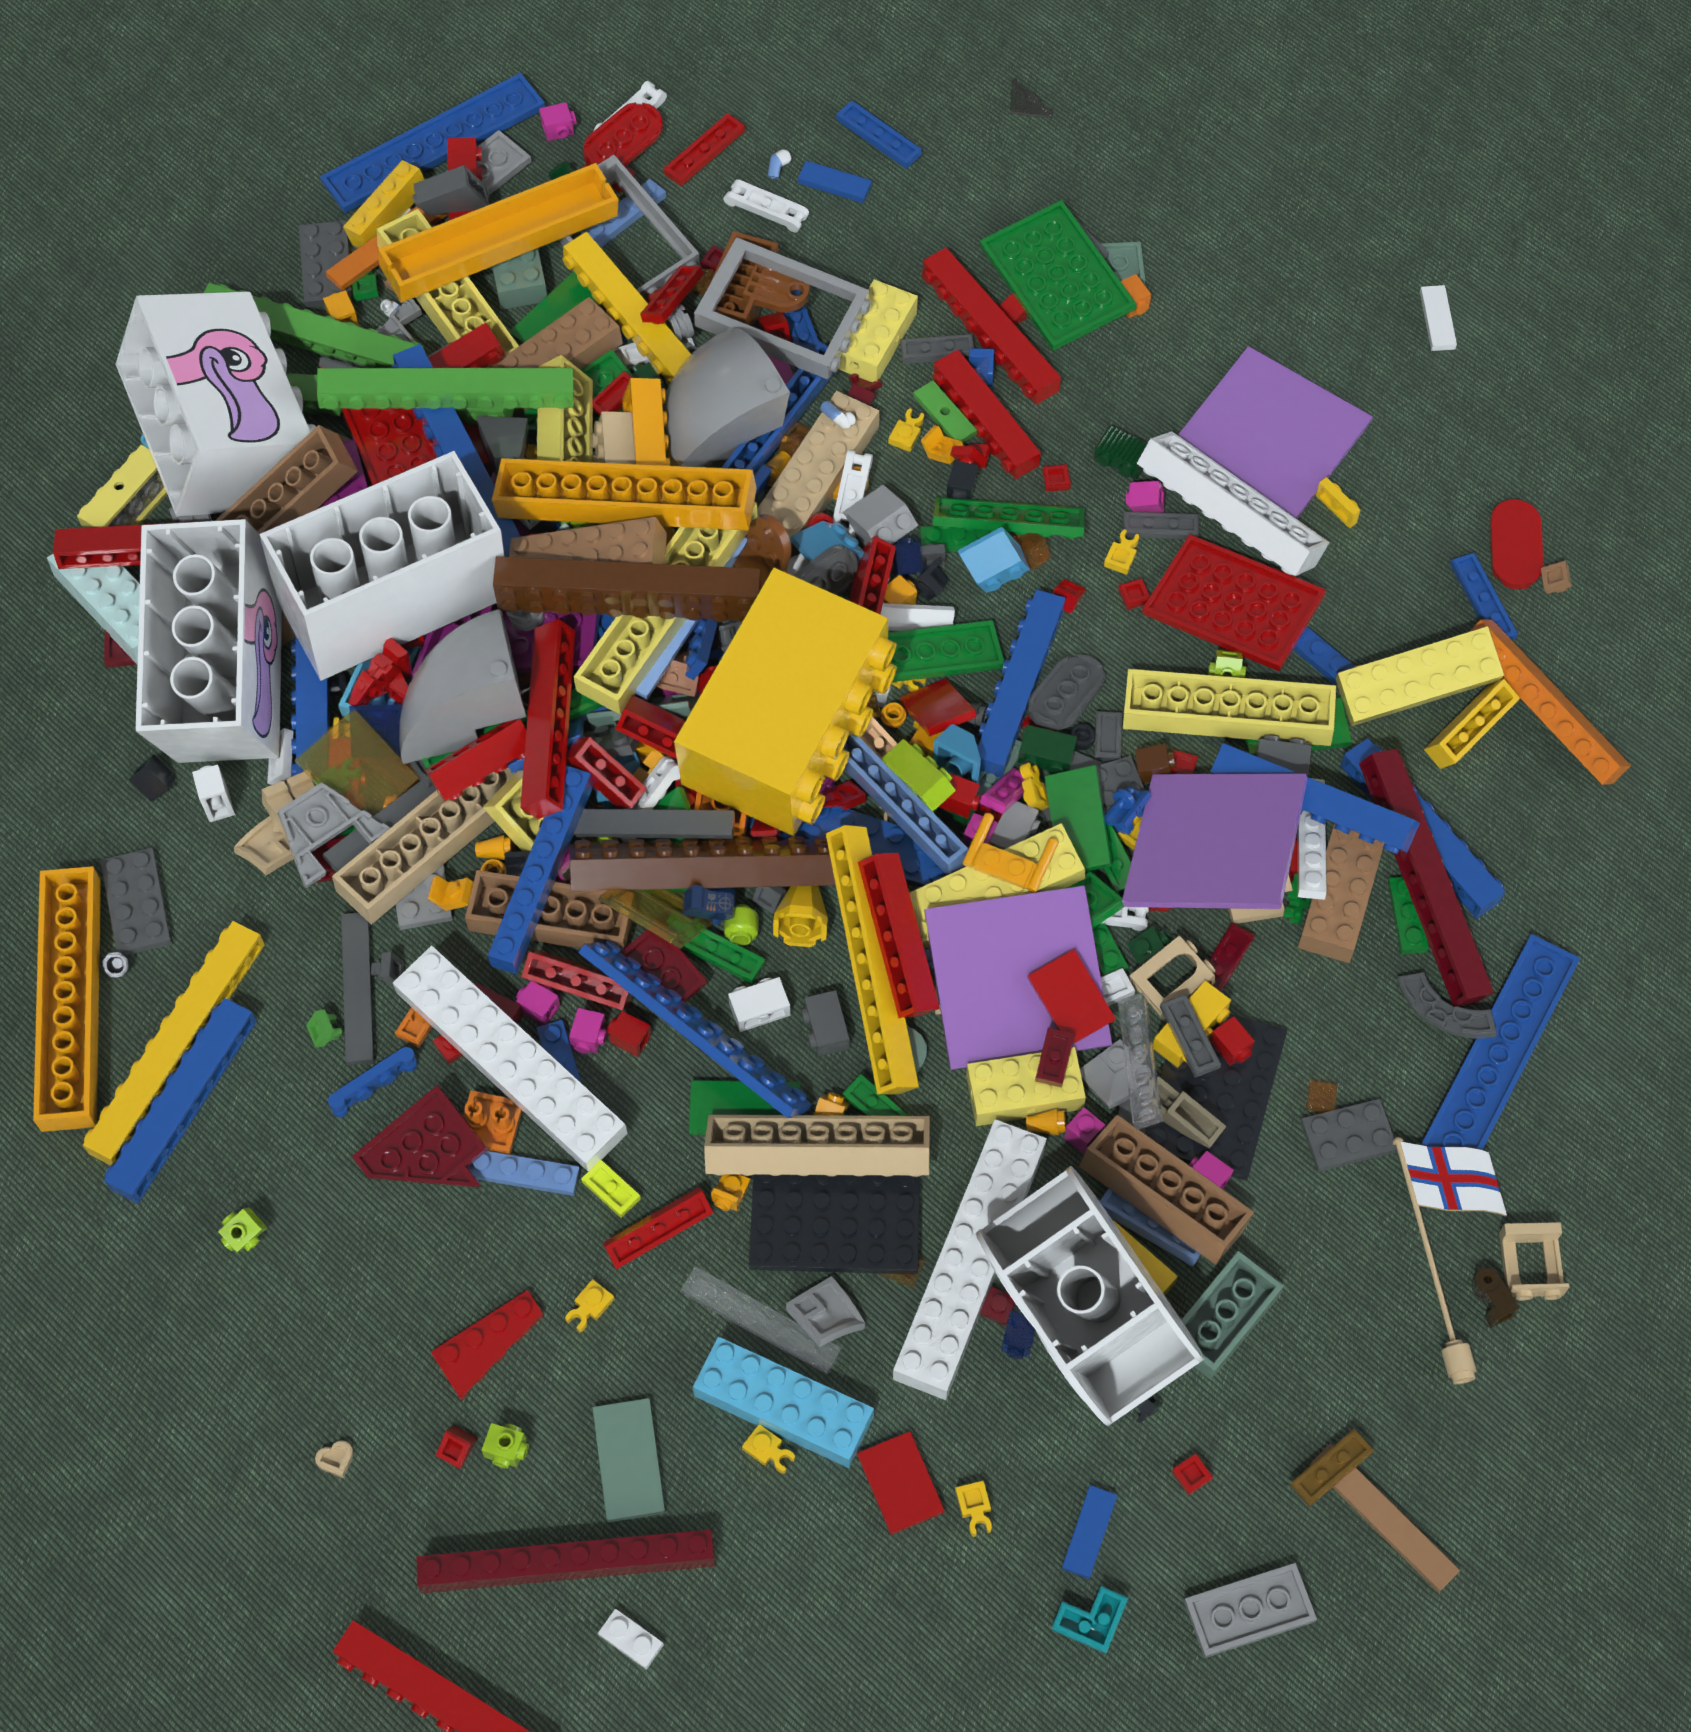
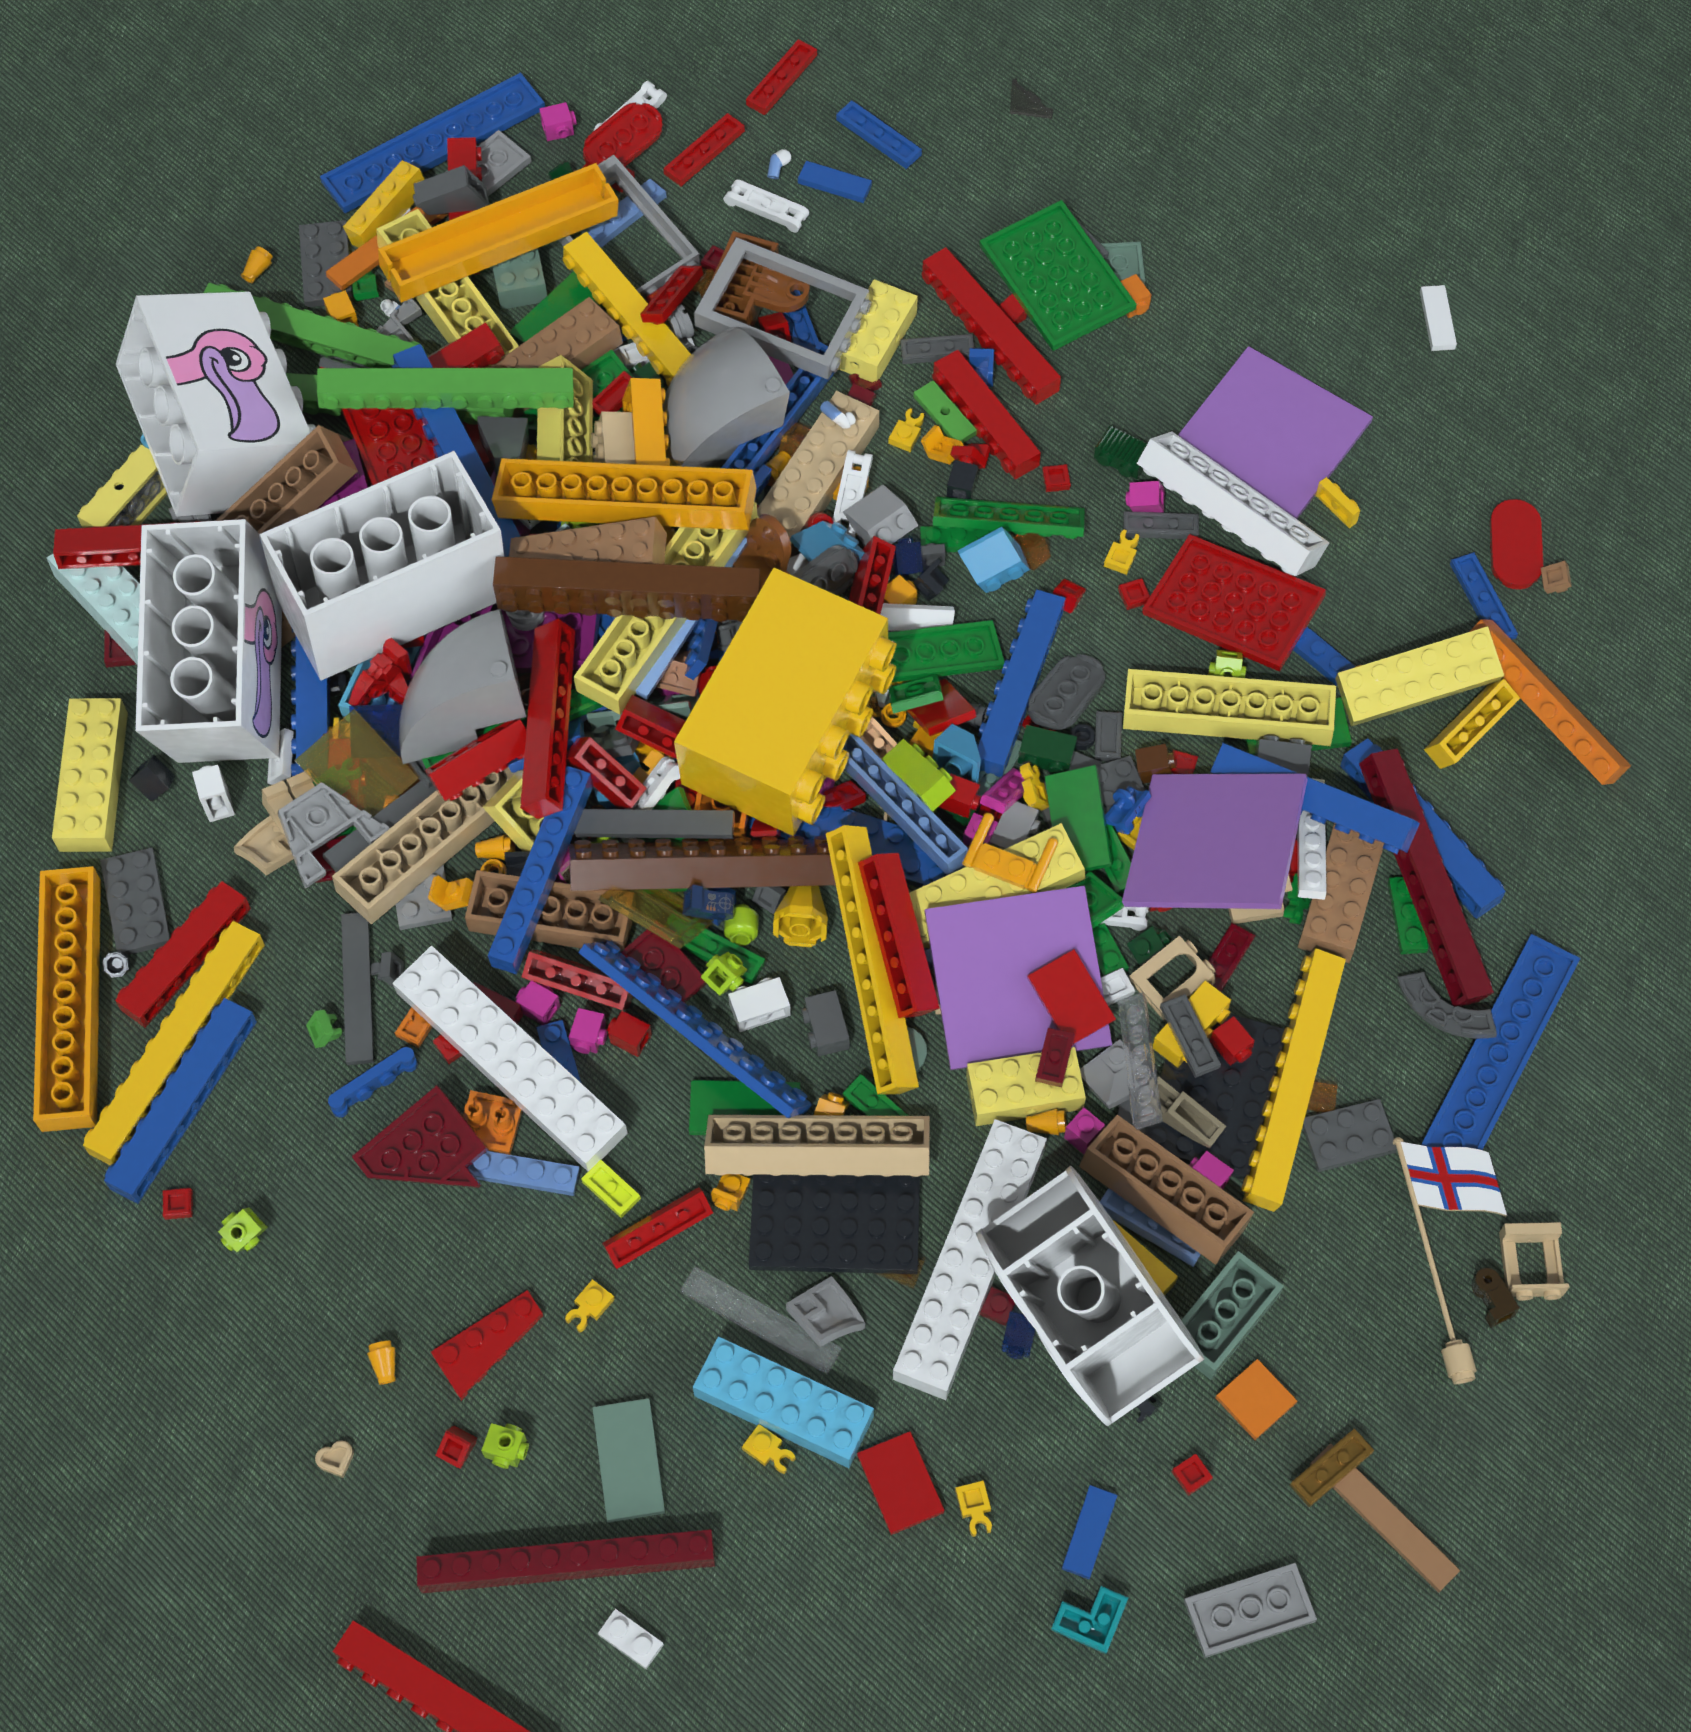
none -> light yellow brick [52,698,128,852]
none -> red brick [115,881,251,1028]
none -> red tile [163,1188,193,1220]
none -> light orange cone [241,246,273,284]
none -> light orange cone [367,1341,396,1385]
none -> lime brick [701,952,747,996]
none -> red plate [746,39,817,115]
none -> green plate [888,674,944,714]
none -> orange tile [1215,1359,1297,1440]
none -> yellow brick [1242,948,1346,1212]

